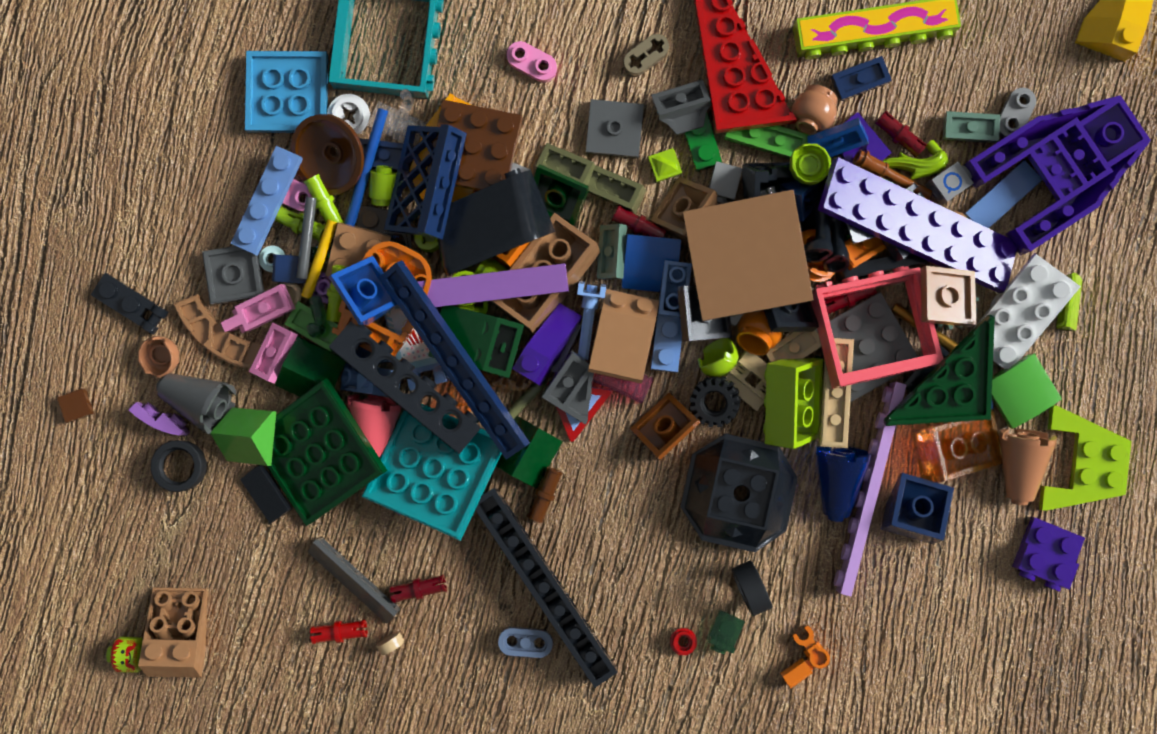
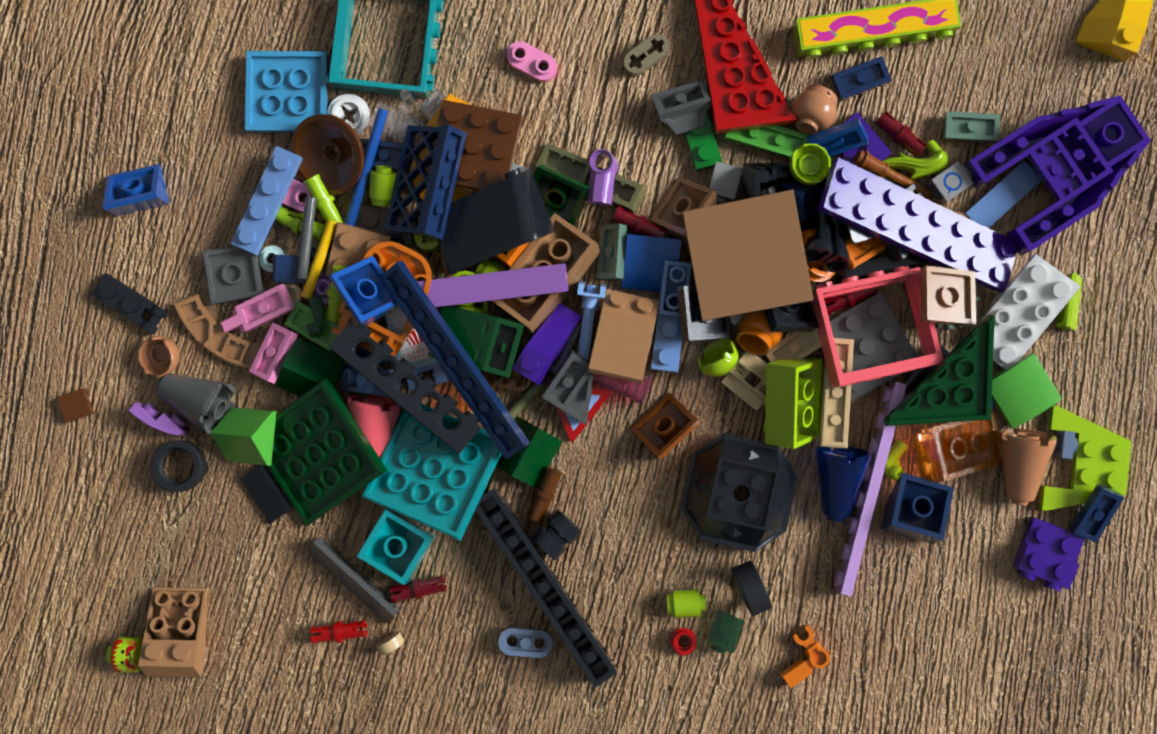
dark grey plate [586,99,644,159] -> none
lime tile [648,148,682,183] -> none
black tyre [690,376,741,428] -> none
pearl gold bar [891,303,958,352] -> none
light grey plate [999,88,1036,139] -> none
none -> blue slope [102,164,169,216]
none -> teal slope [357,509,436,585]
none -> clear tile [419,88,446,120]
none -> black wheel [531,508,582,561]
none -> medium lavender piece [587,149,619,206]
none -> lime brick [667,589,706,618]
none -> lime arm [884,439,908,481]
none -> sand blue plate [1052,431,1078,459]
none -> dark blue plate [1069,484,1125,543]

